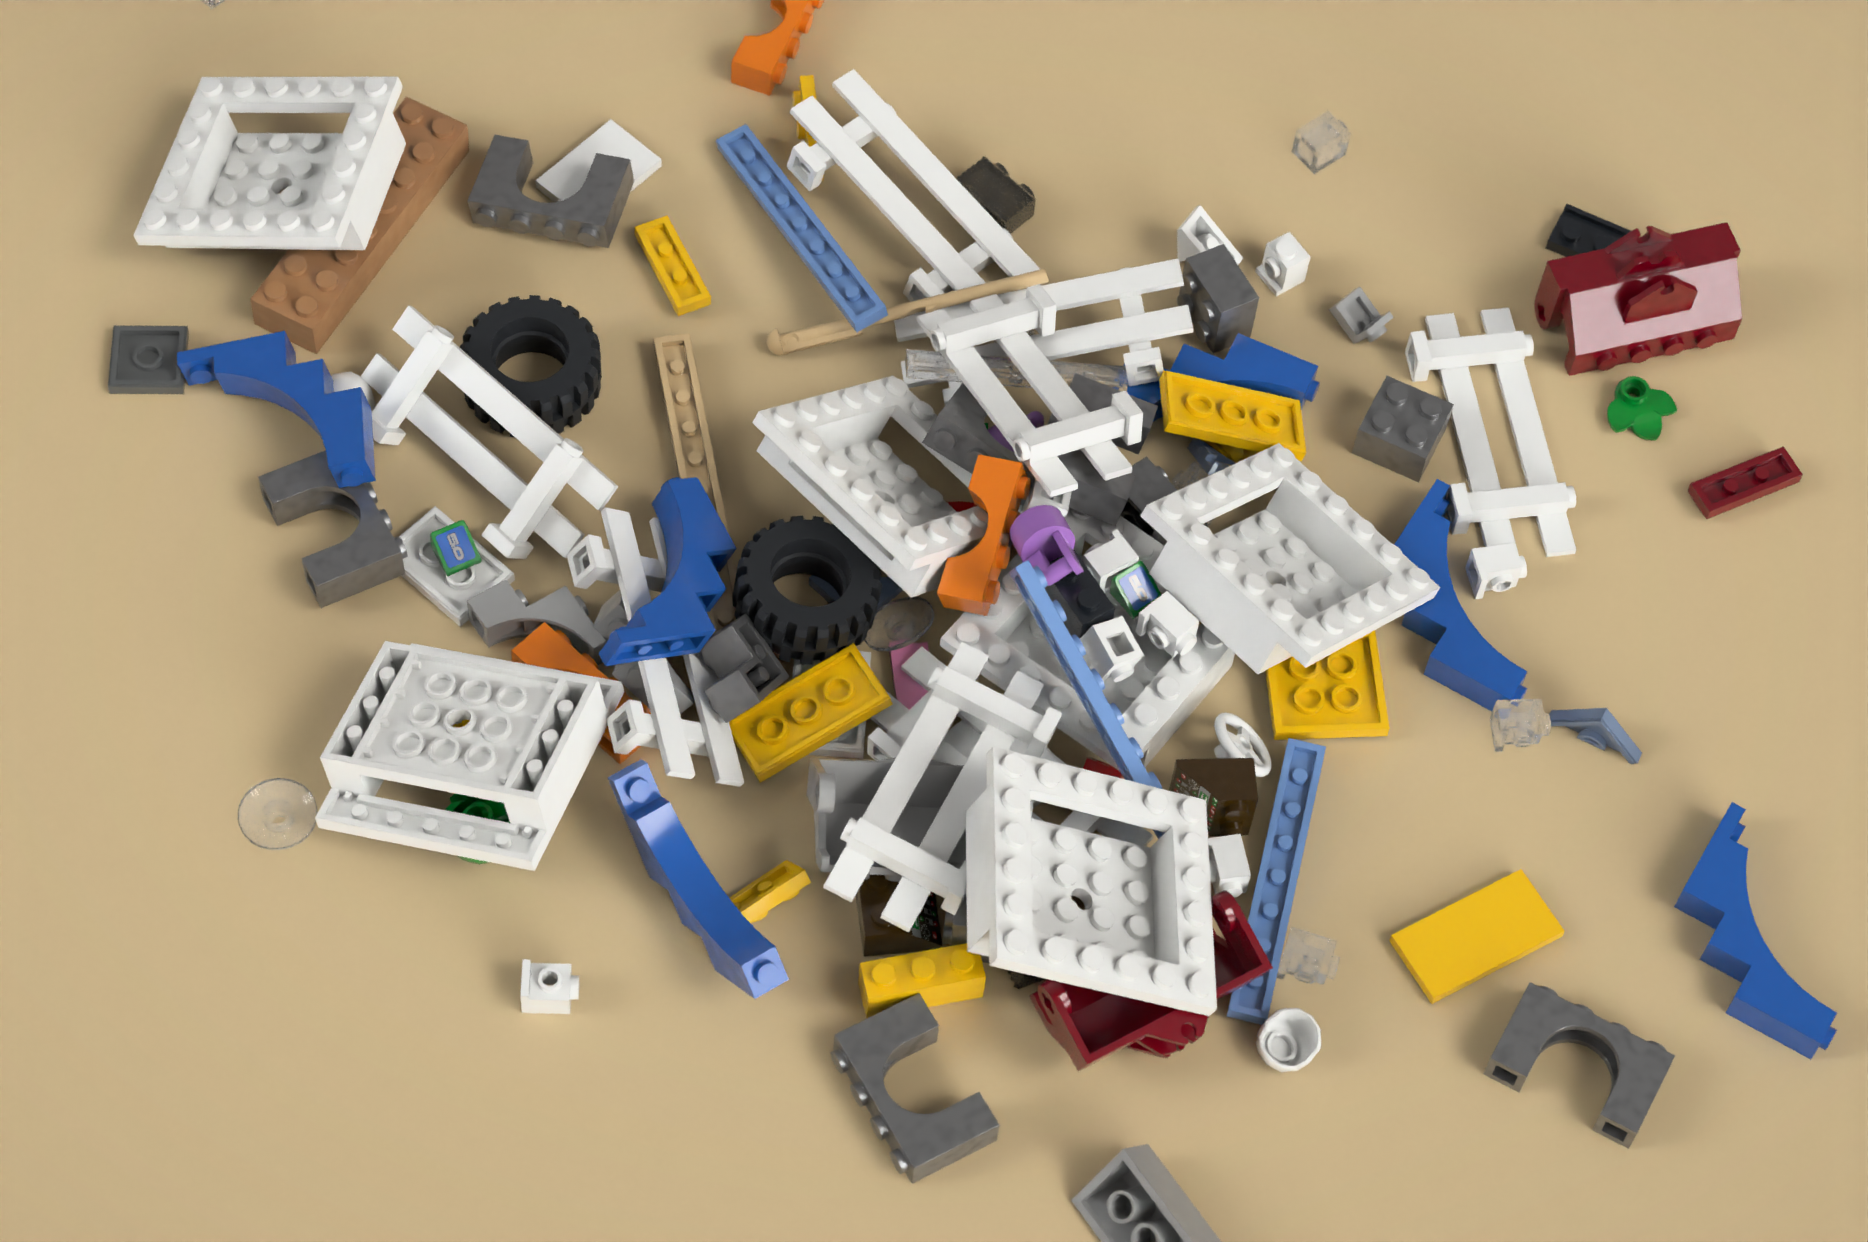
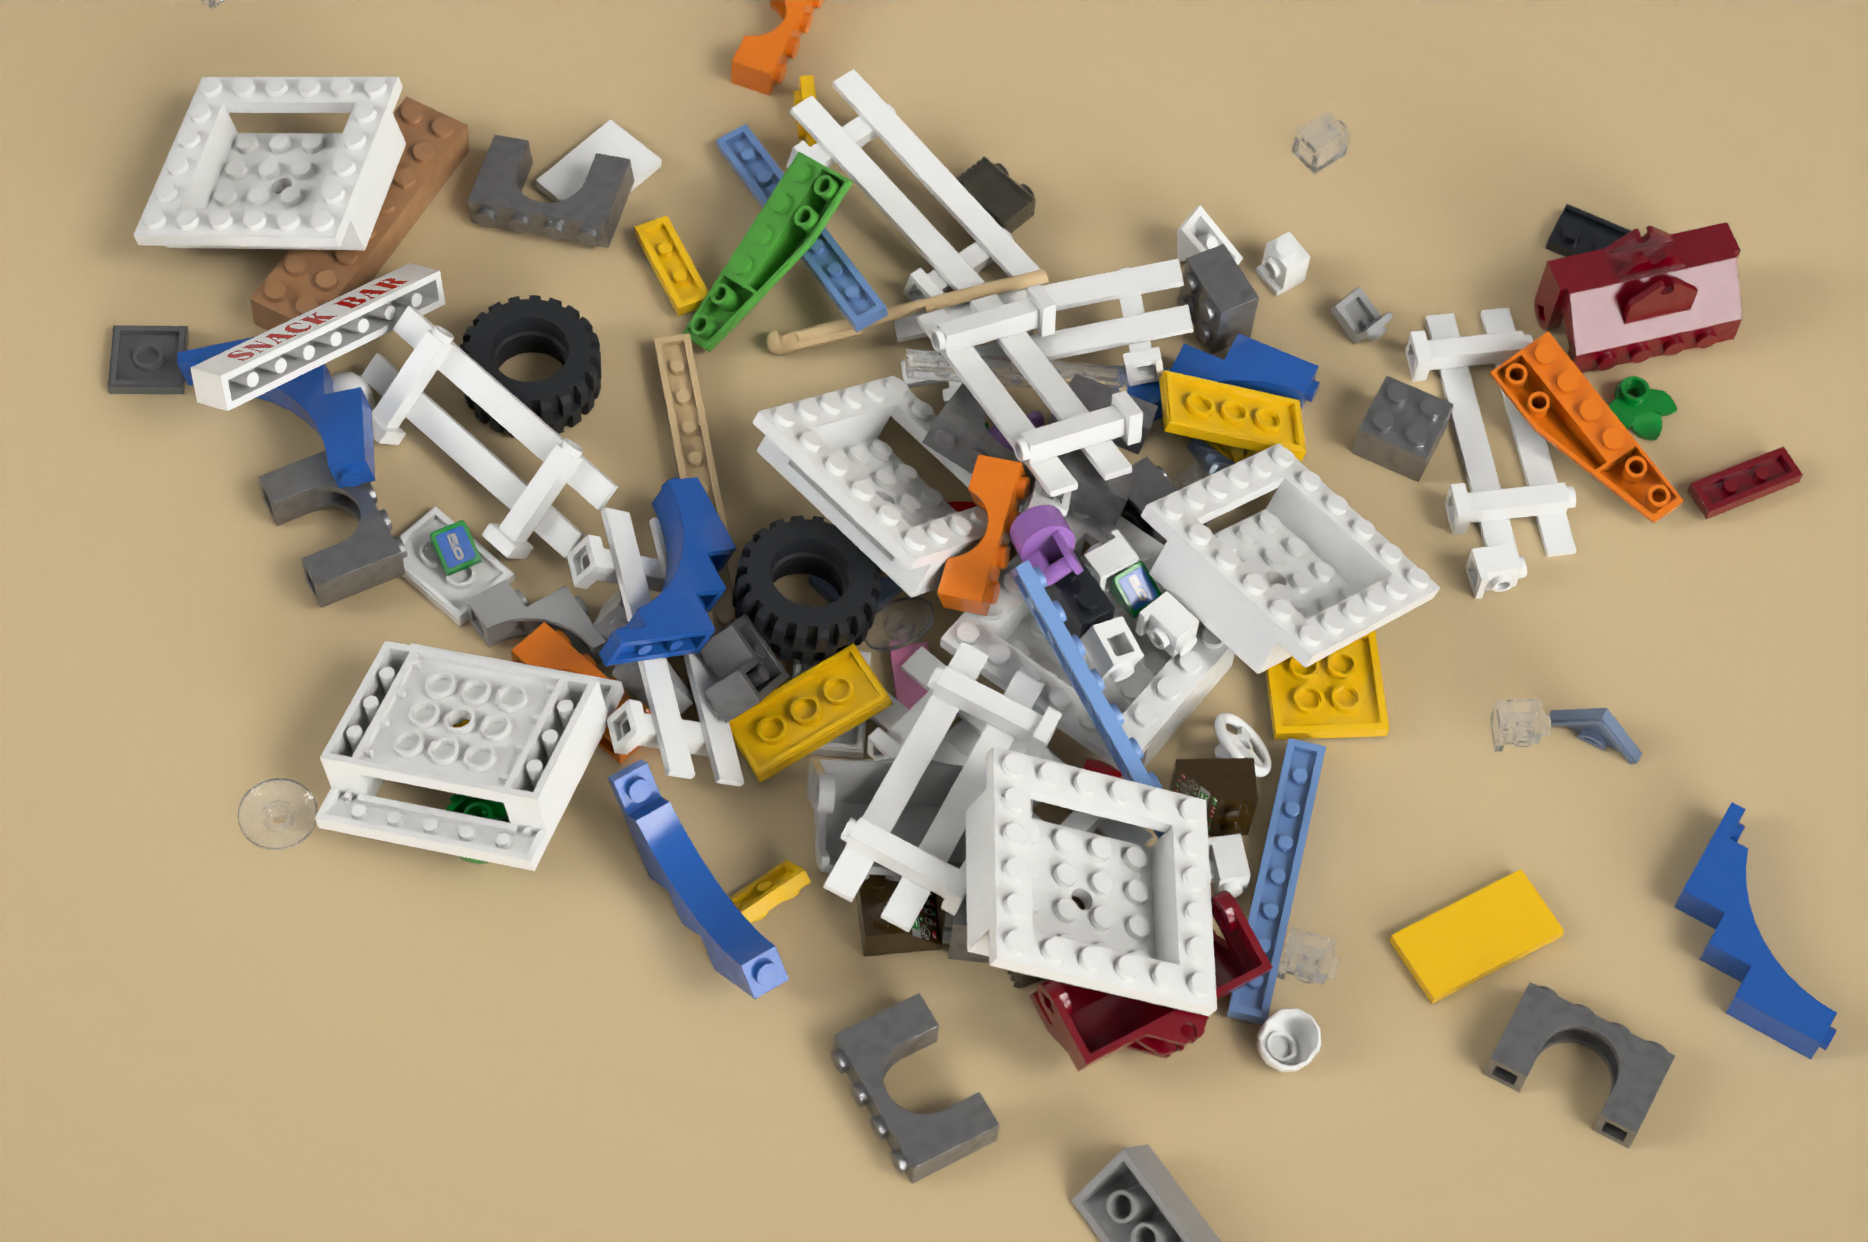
white brick [520,959,579,1014] -> none
yellow brick [858,943,986,1019] -> none
blue arch [1394,479,1528,718] -> none
none -> white brick [190,263,445,411]
none -> bright green wedge [682,152,853,352]
none -> orange wedge [1490,331,1684,524]

